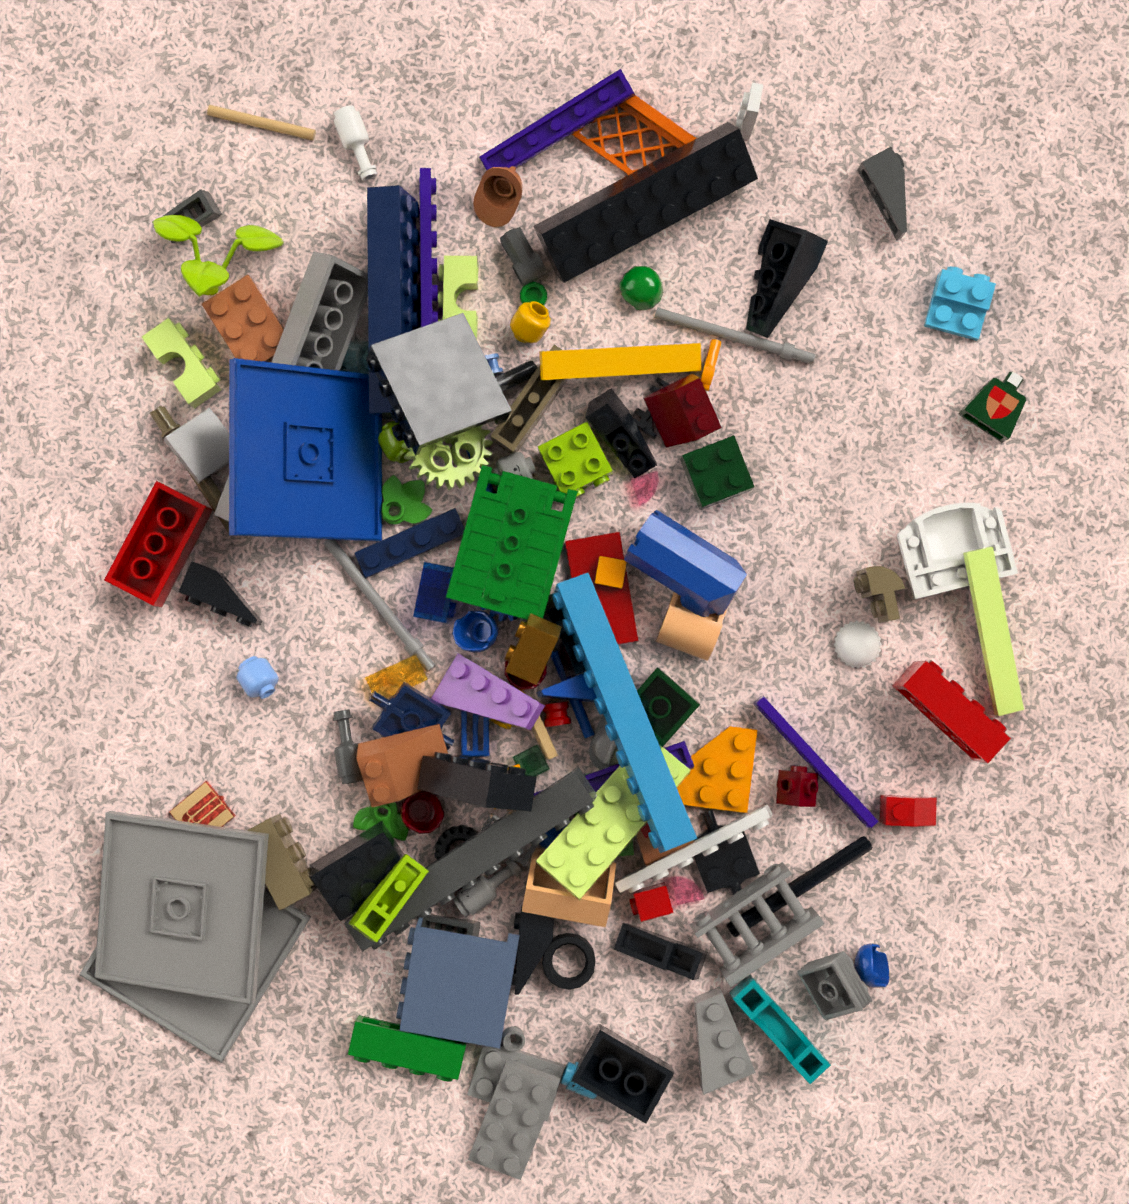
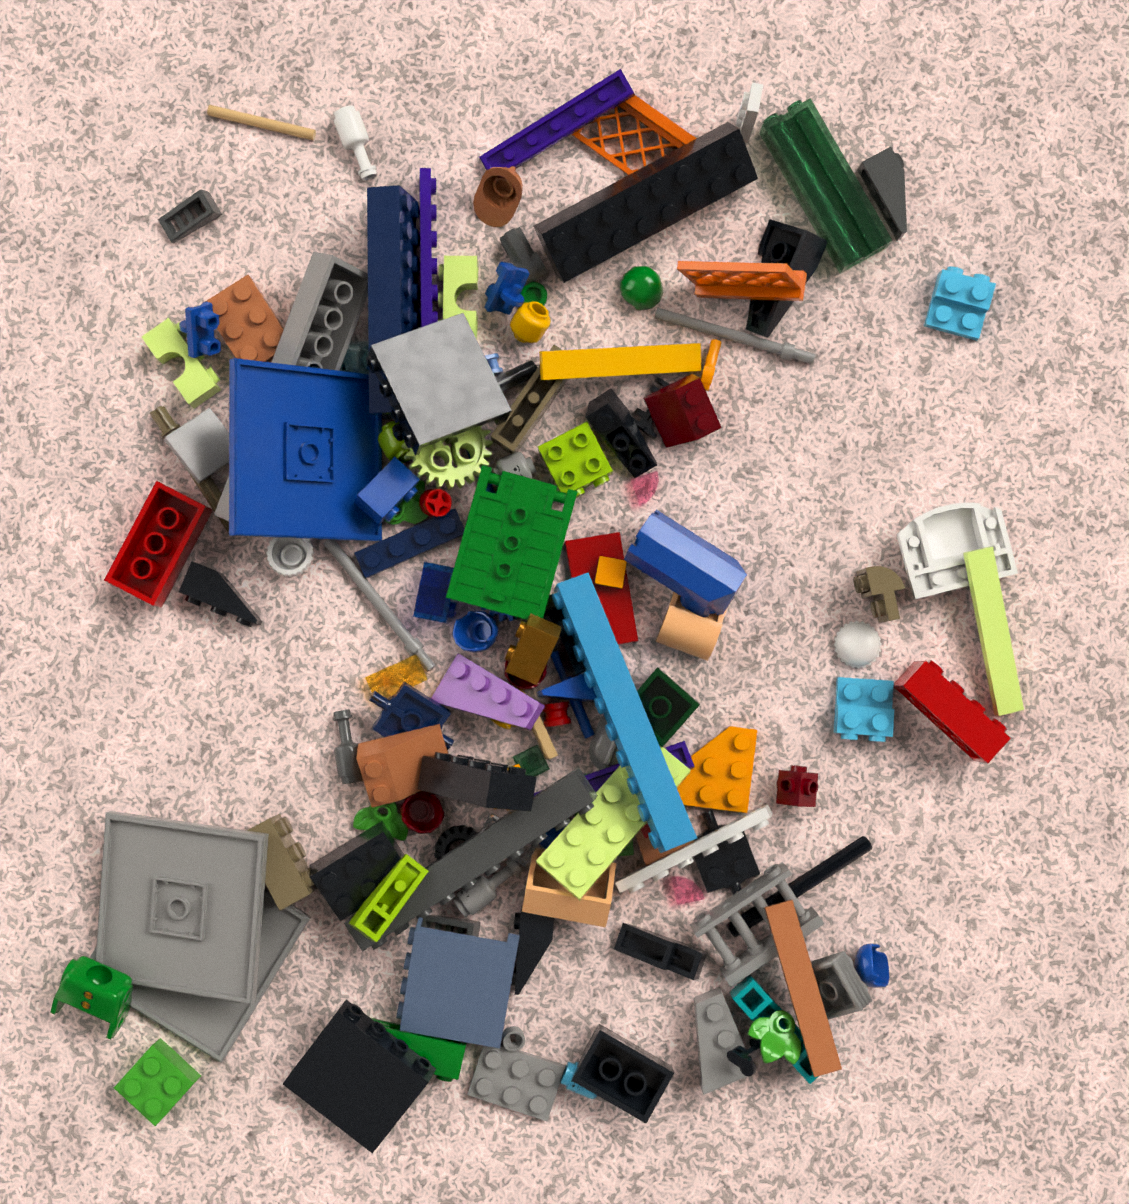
lime plant [152,215,284,297] -> none
piece [169,781,236,827] -> none
light blue head [236,656,279,699] -> none
blue tile [461,711,490,756] -> none
light grey plate [468,1058,560,1180] -> none
black tyre [542,933,596,990] -> none
red brick [629,882,674,922] -> none
dark green brick [680,435,754,510] -> none
dark purple tile [753,696,879,828] -> none
red slope [879,795,937,827] -> none
dark green torso [958,371,1026,443] -> none
none -> green piece [50,956,133,1040]
none -> bright green brick [114,1038,201,1126]
none -> blue hips [179,301,221,358]
none -> white hat [266,537,314,577]
none -> black panel [283,1000,436,1154]
none -> blue piece [354,457,420,525]
none -> red wheel [419,489,452,517]
none -> blue hips [484,262,530,315]
none -> orange fence [677,261,807,301]
none -> black piece [727,1038,784,1077]
none -> bright green plate [748,1010,801,1065]
none -> clear green brick [759,98,893,274]
none -> nougat tile [764,900,842,1077]
none -> medium azure plate [833,677,895,742]

